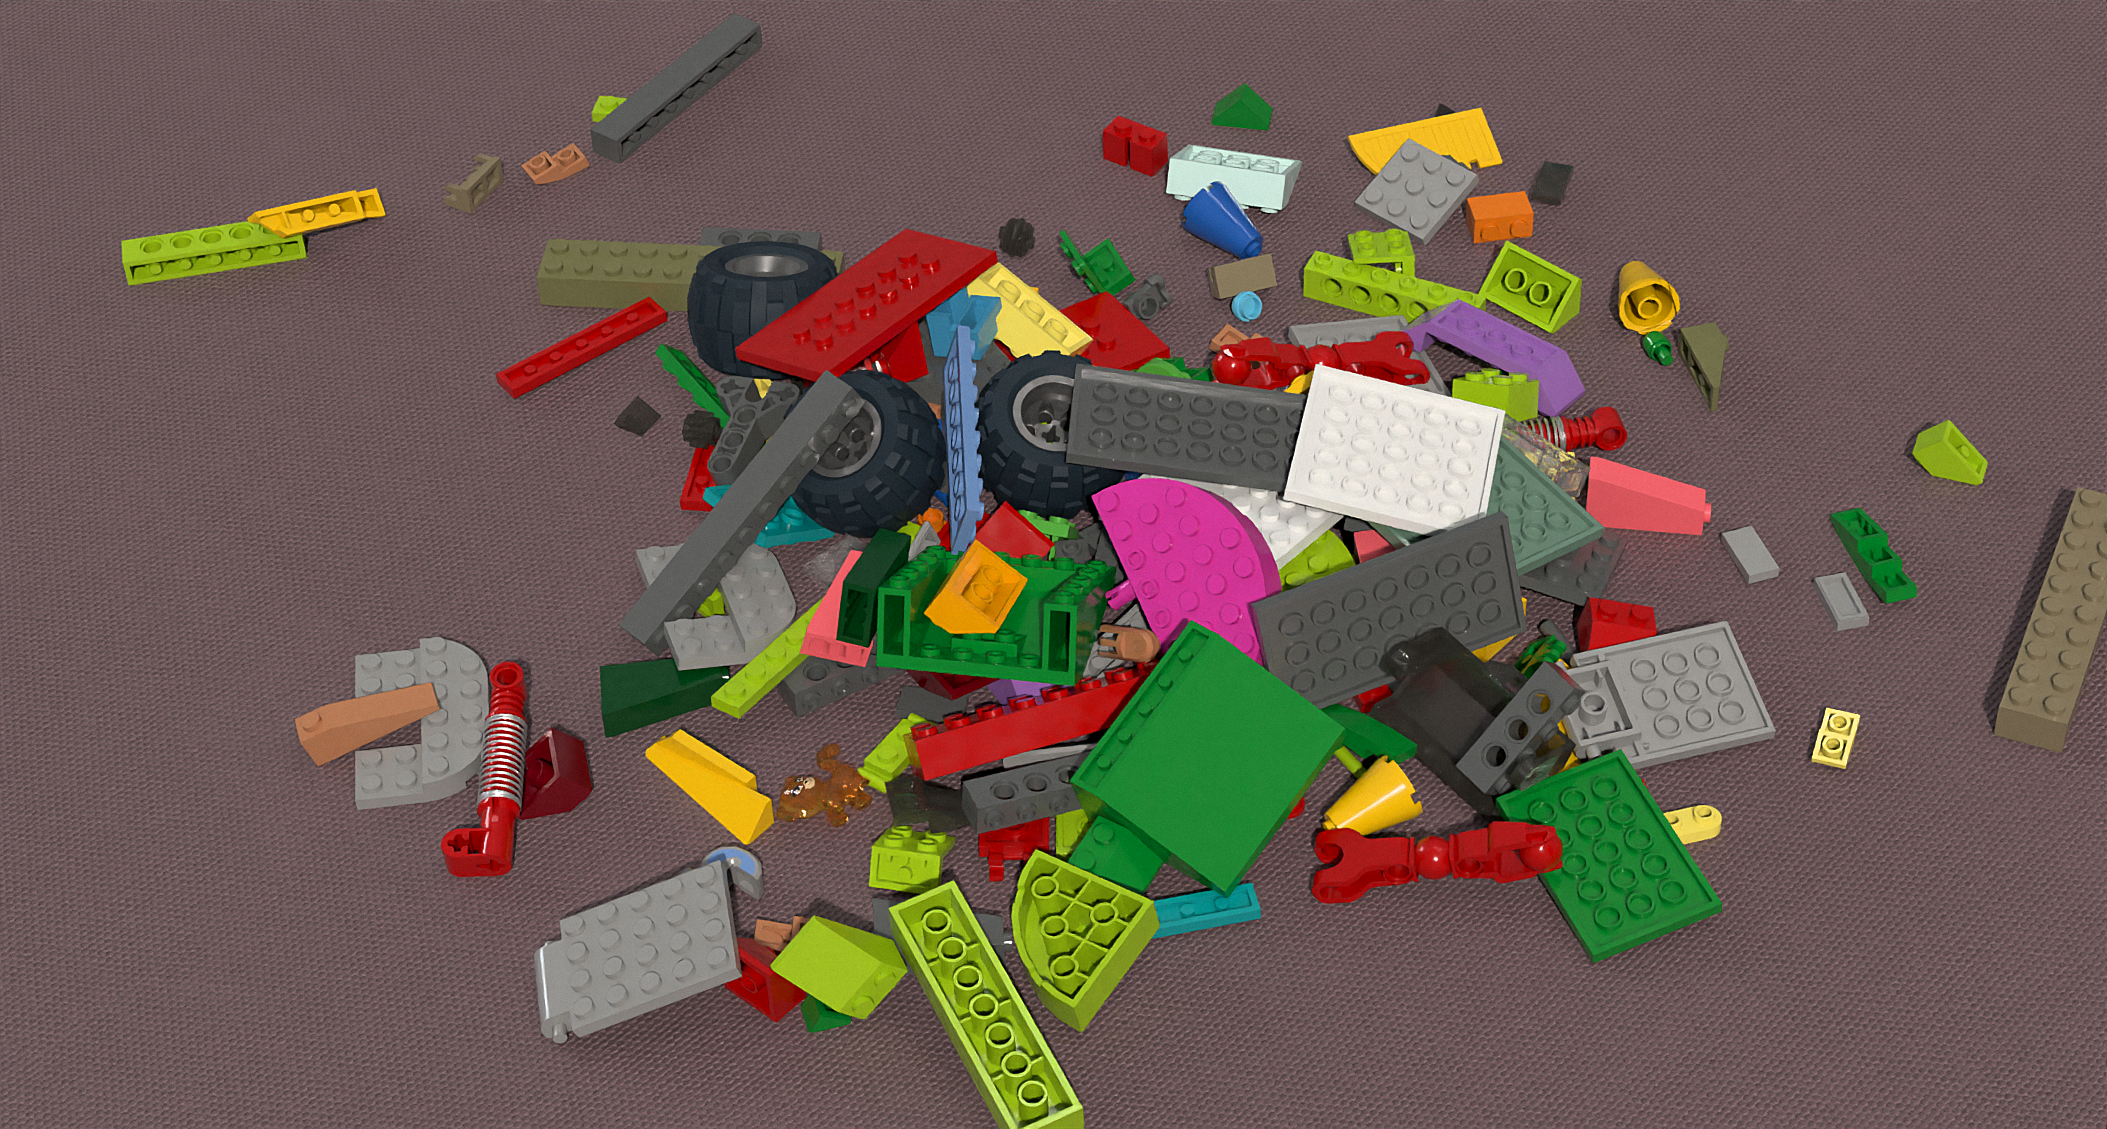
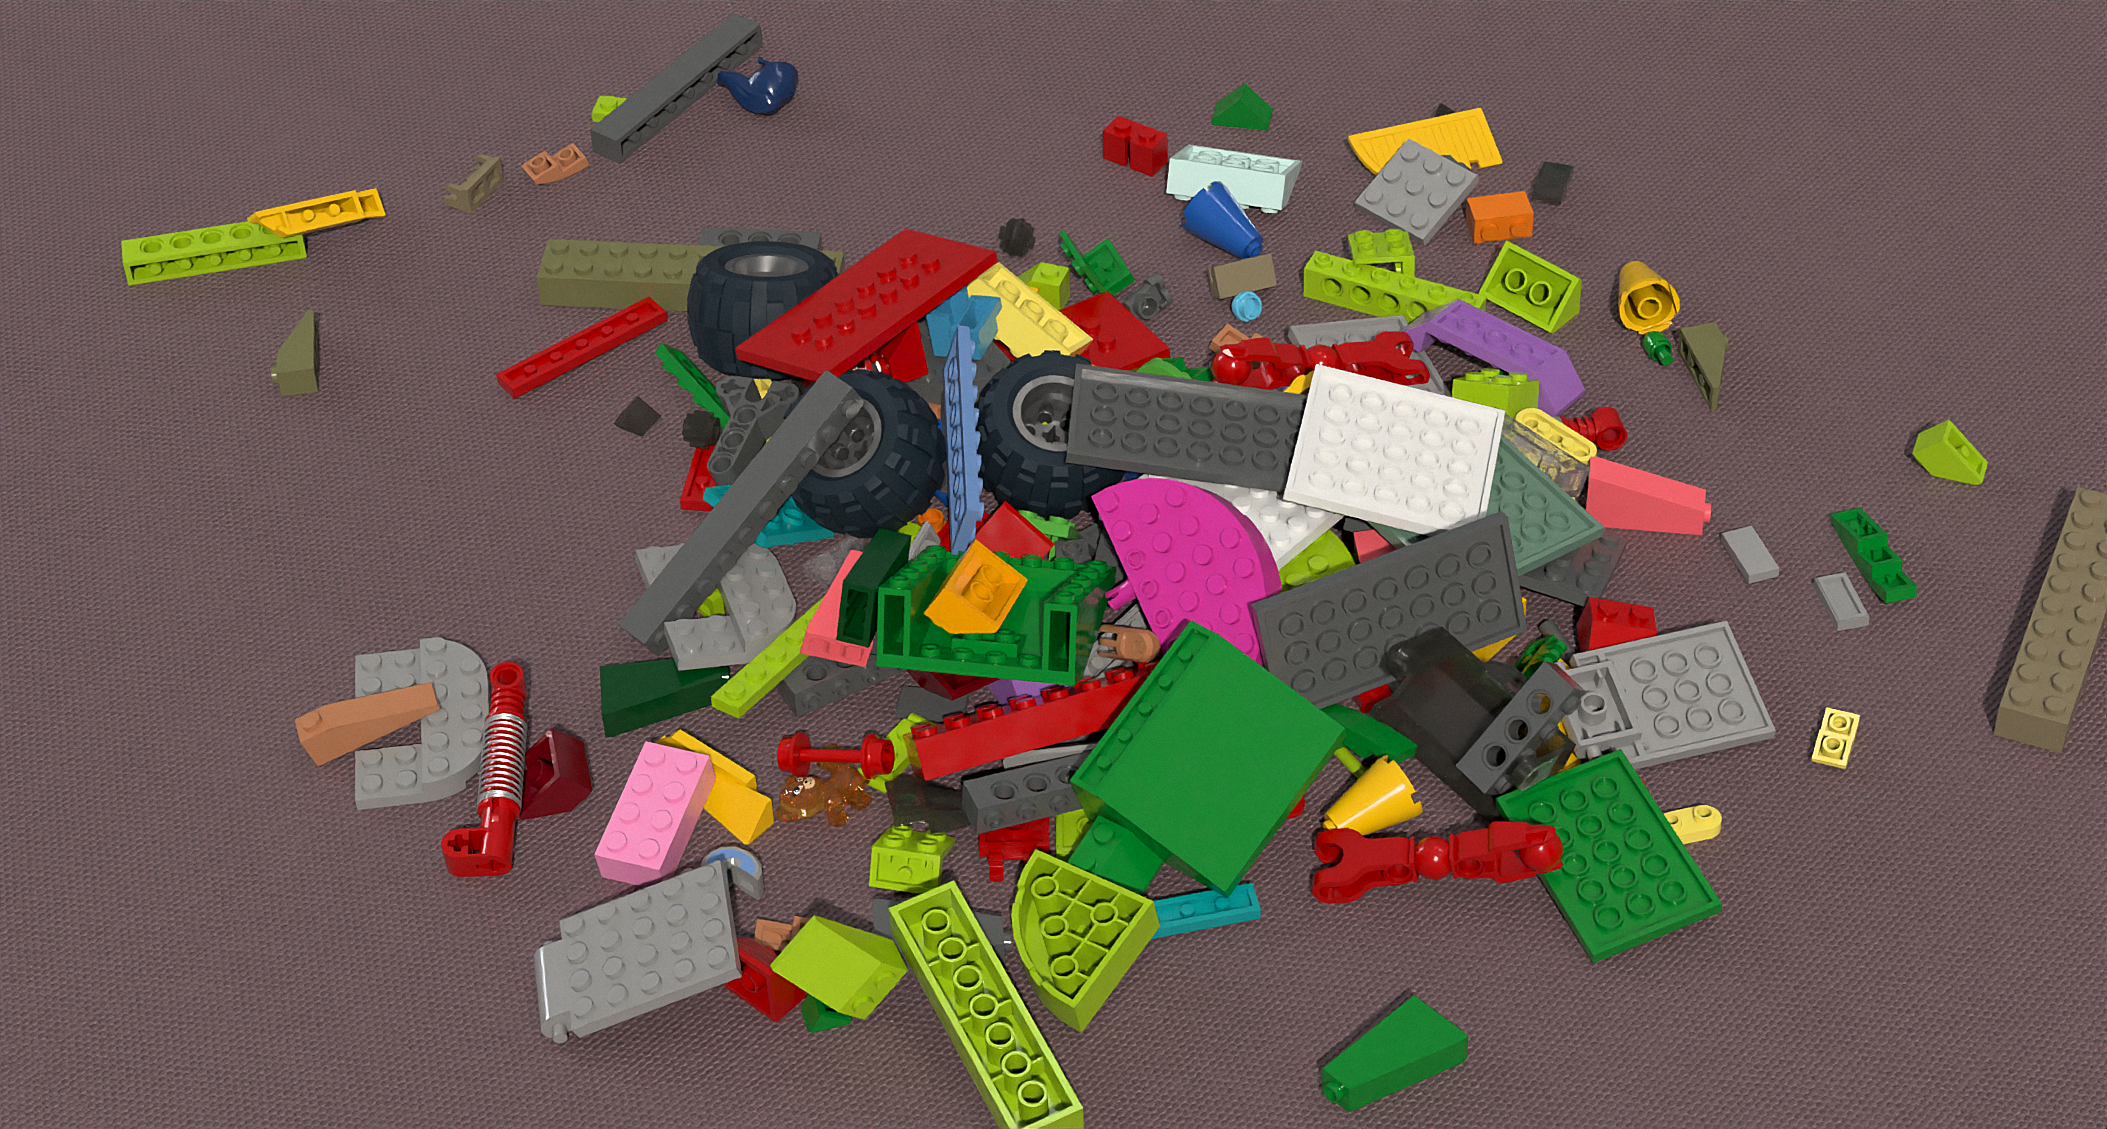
none -> olive slope [271,310,319,396]
none -> bright pink brick [594,741,716,888]
none -> dark blue piece [717,57,798,116]
none -> red piece [777,732,895,779]
none -> lime slope [1018,262,1070,310]
none -> green slope [1322,995,1468,1113]
none -> light yellow plate [1515,408,1597,470]

